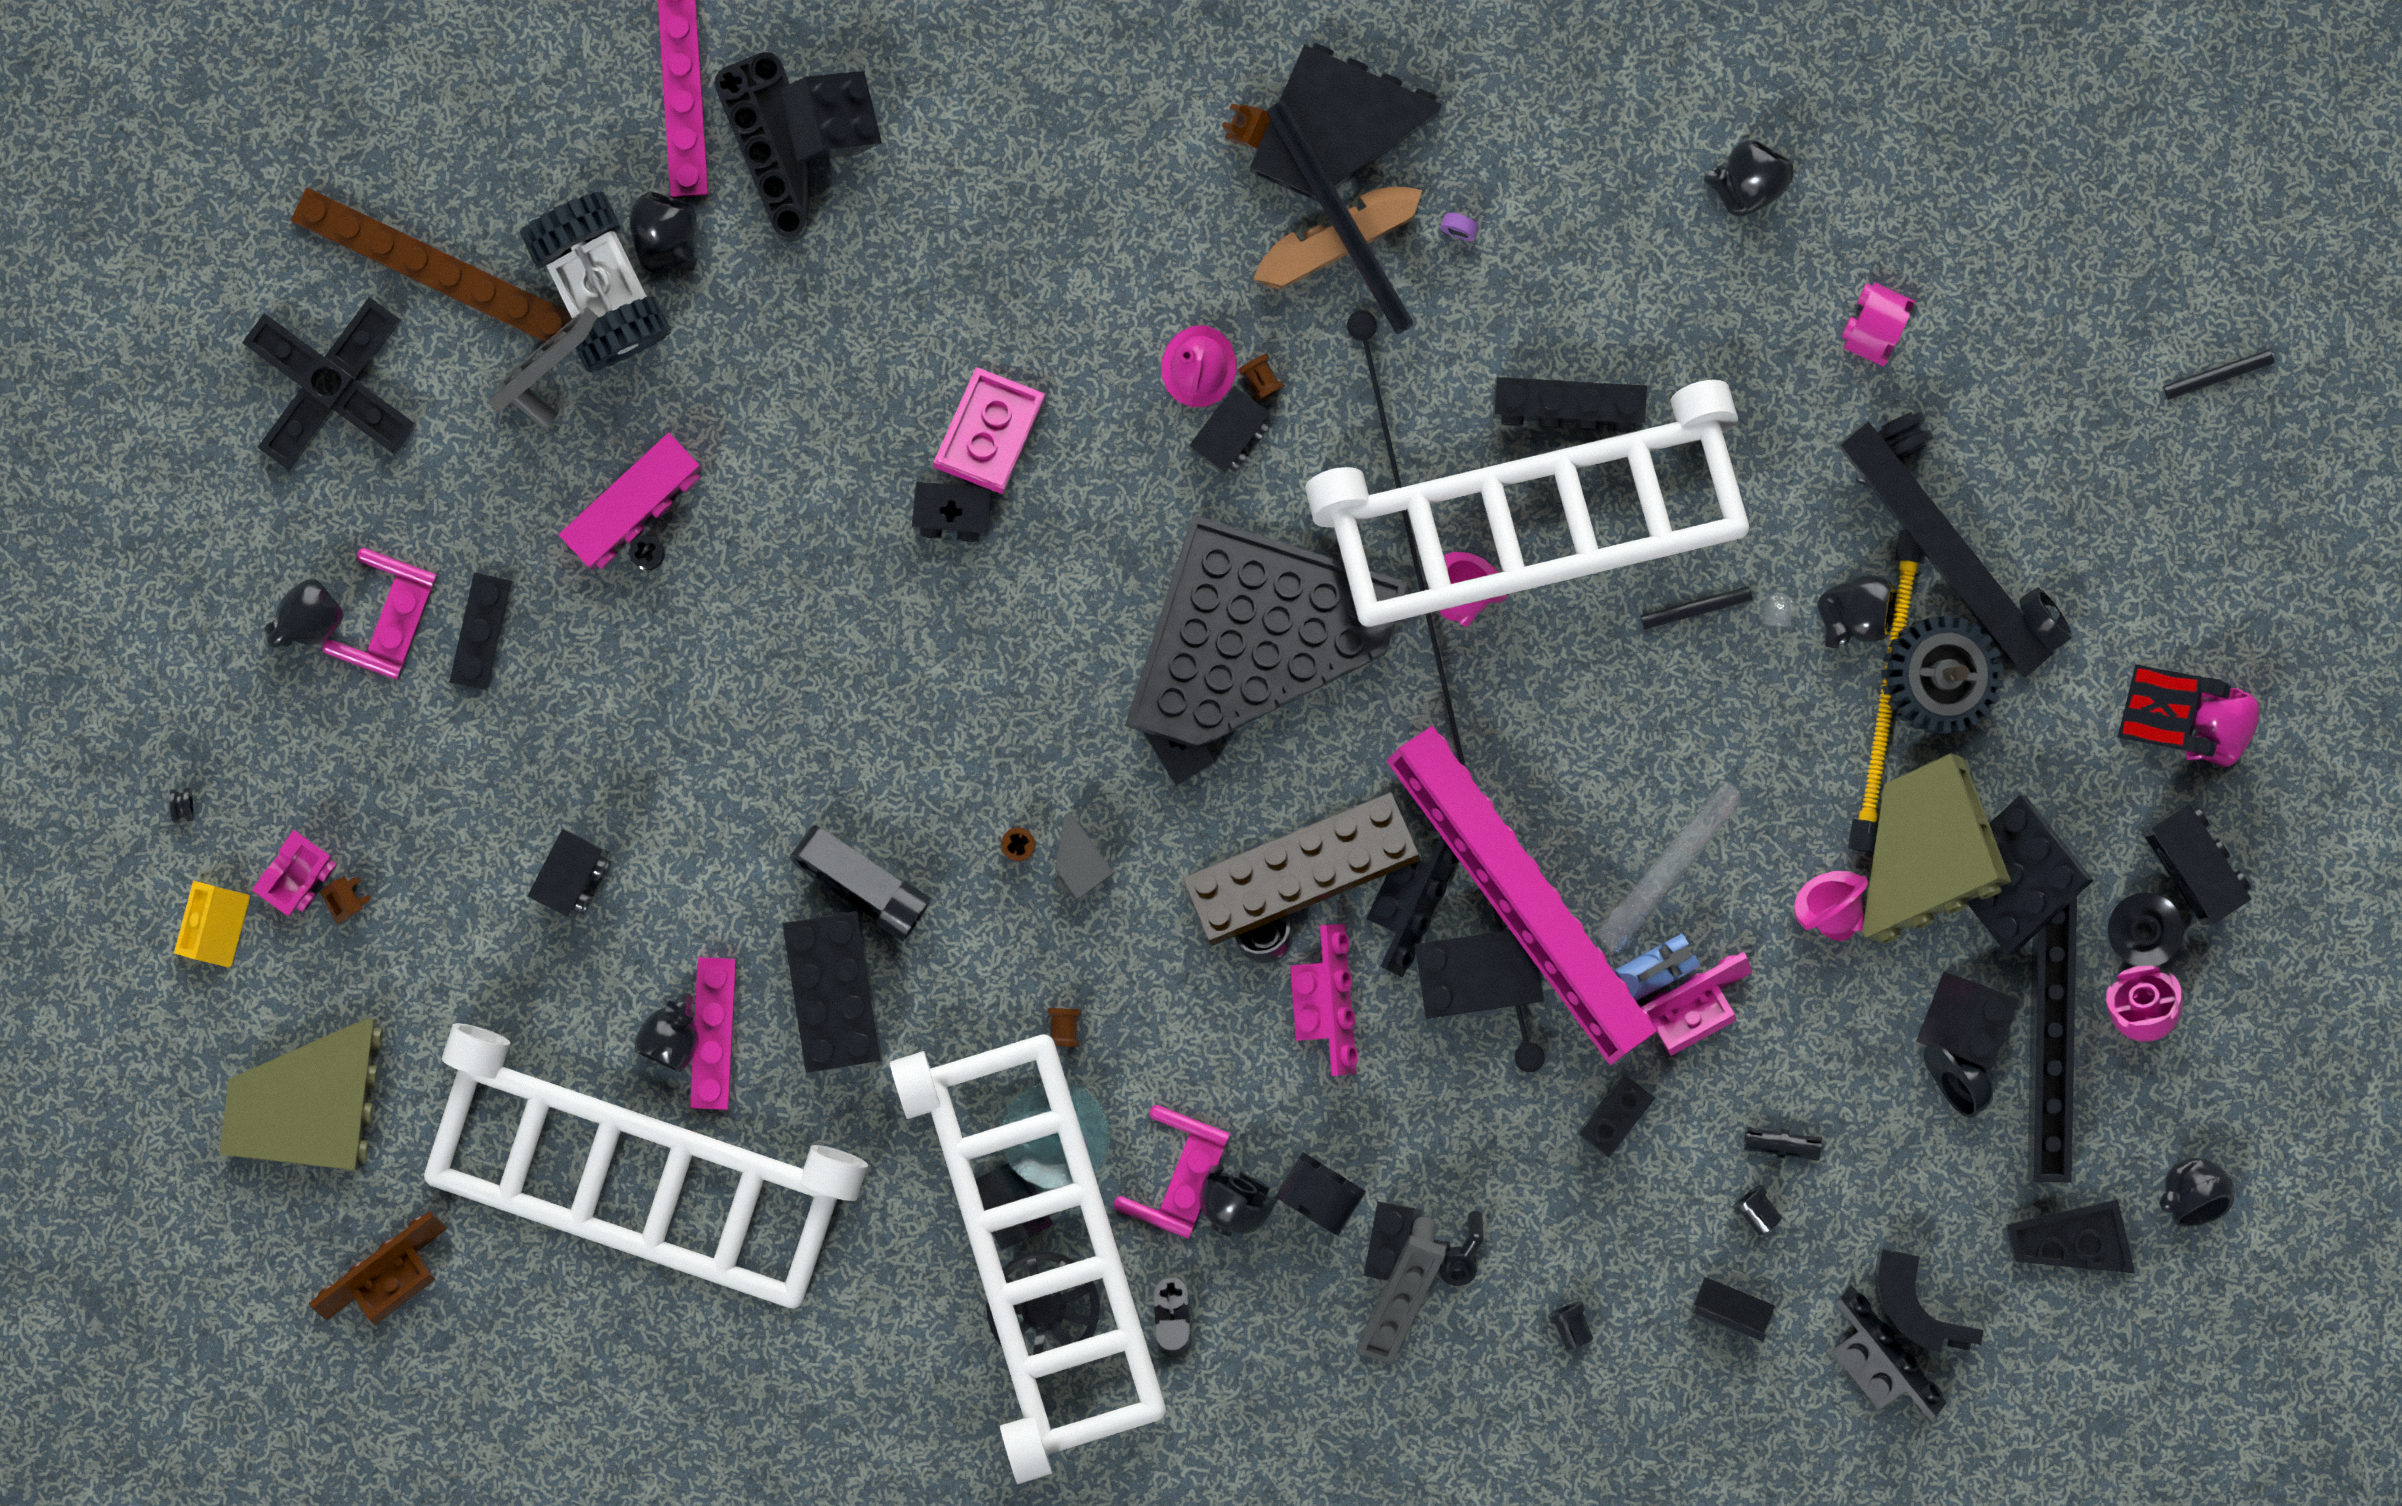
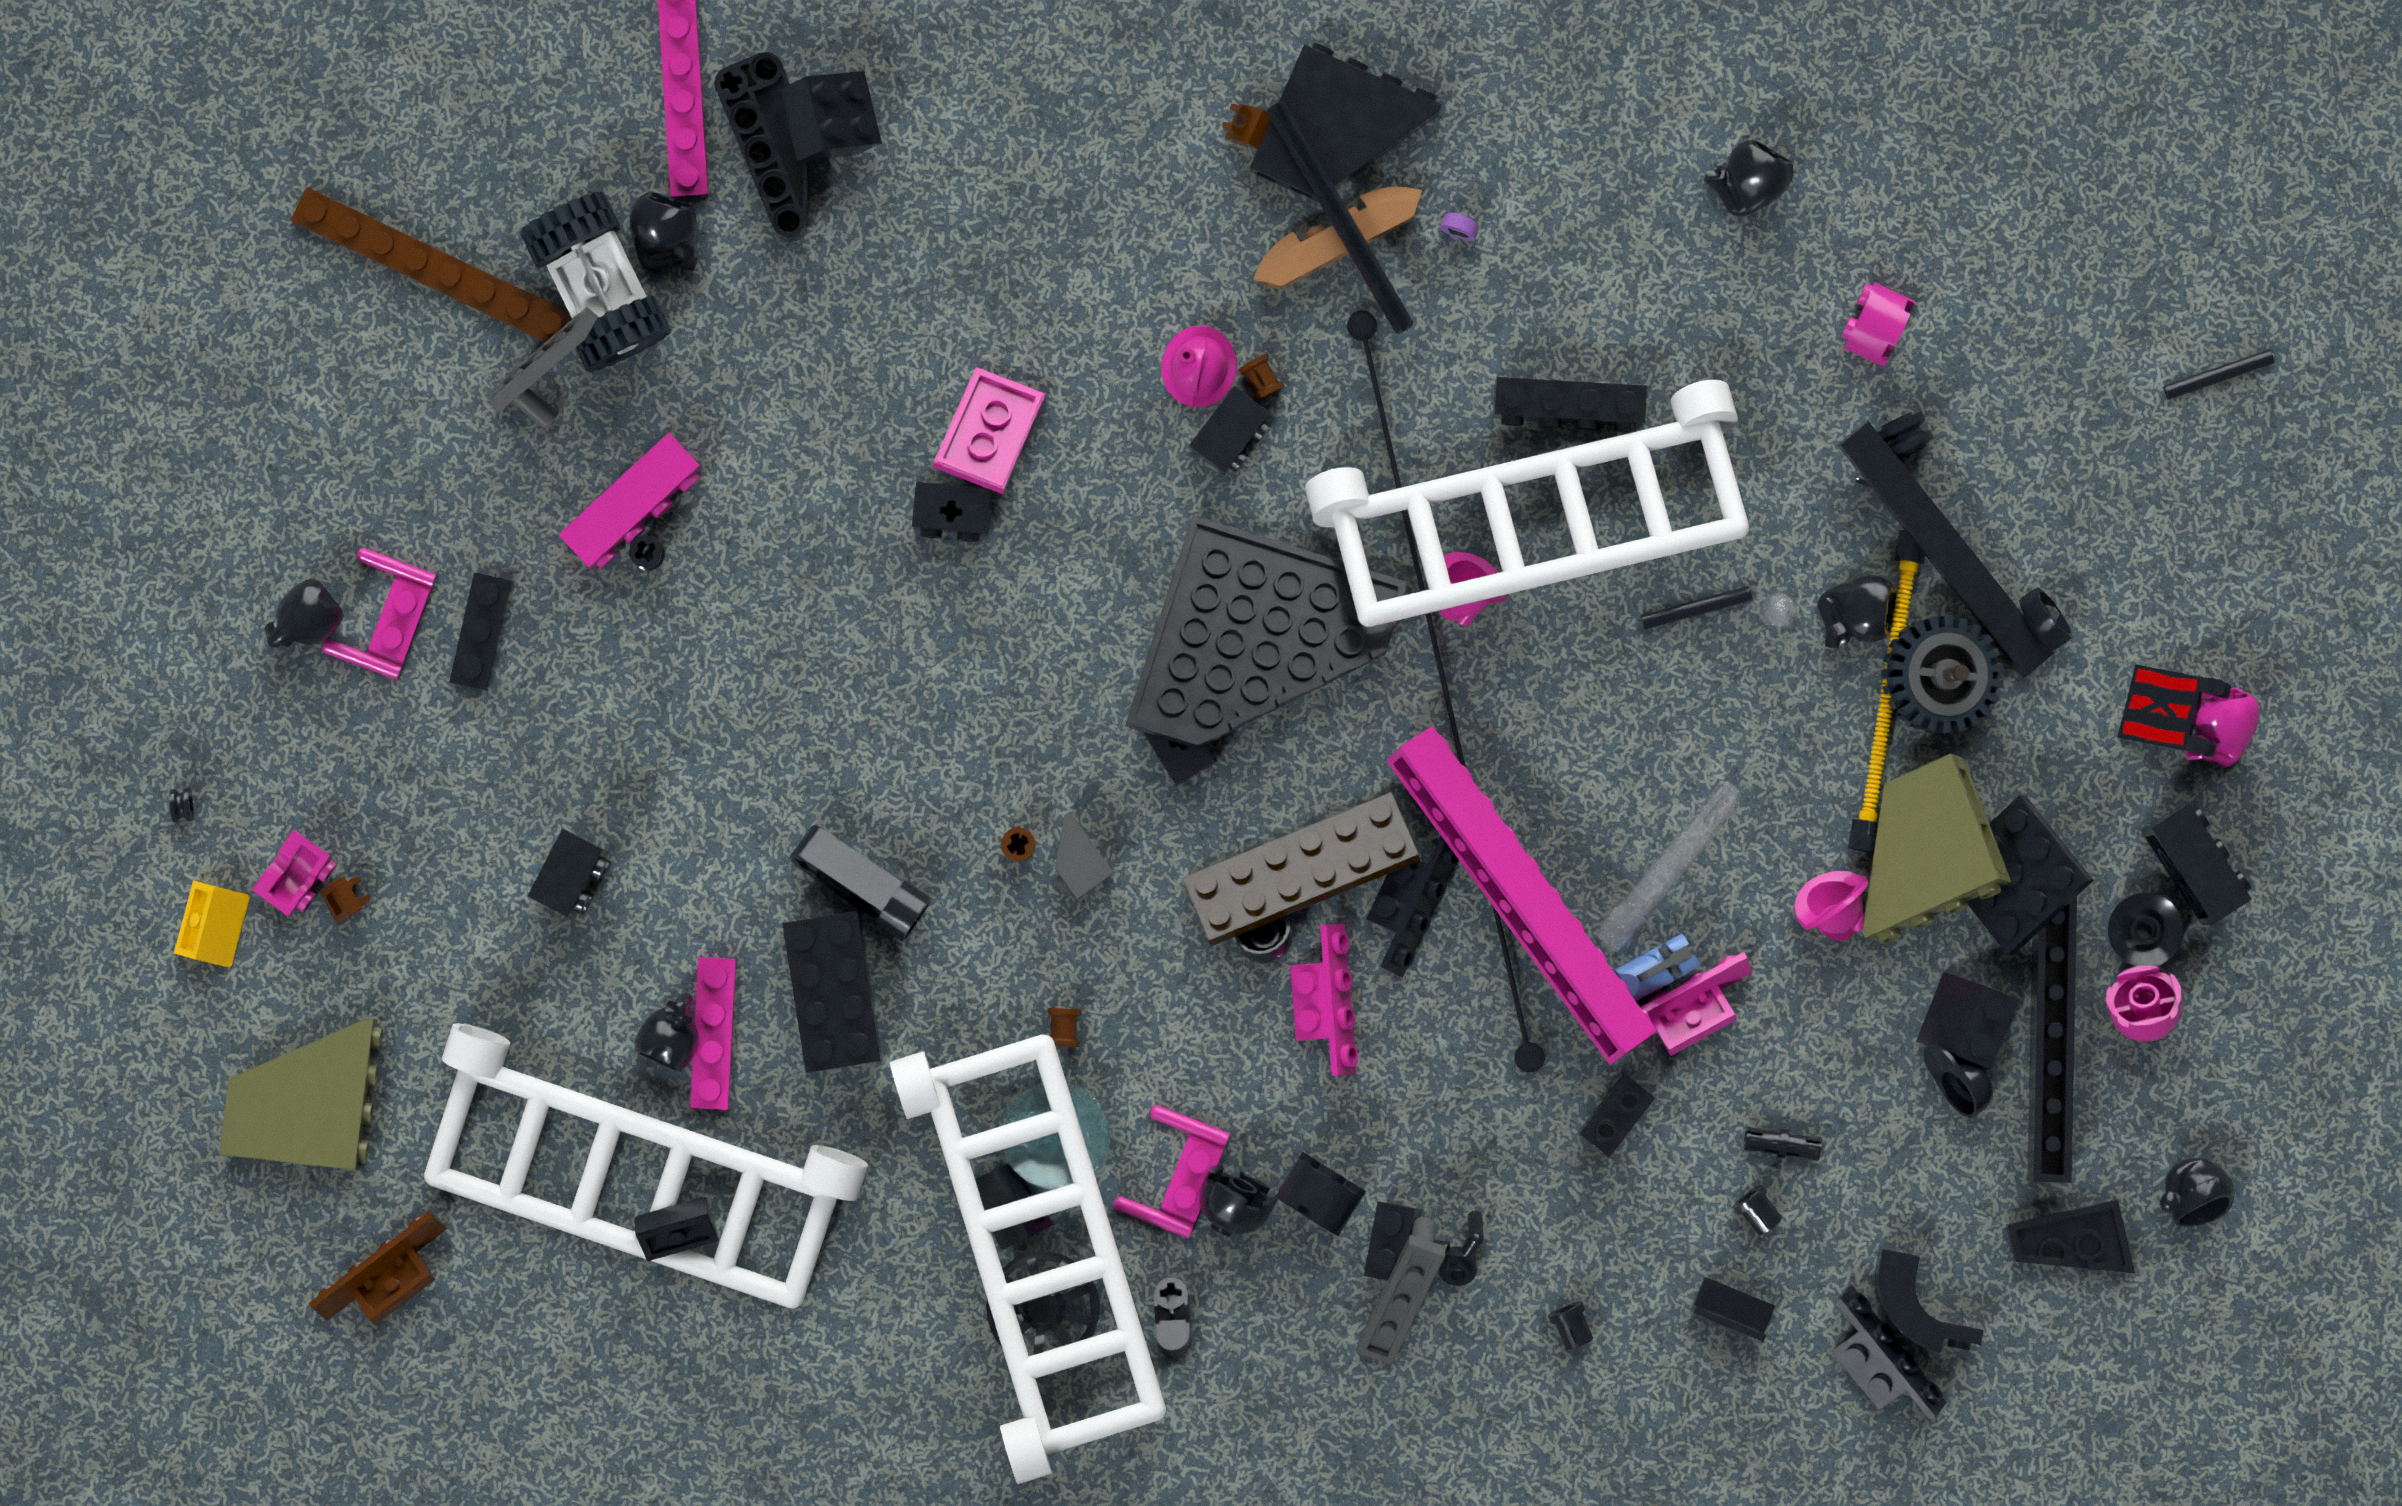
black piece [242,297,417,471] -> none
black slope [1415,930,1545,1019] -> none
none -> black slope [634,1197,719,1262]

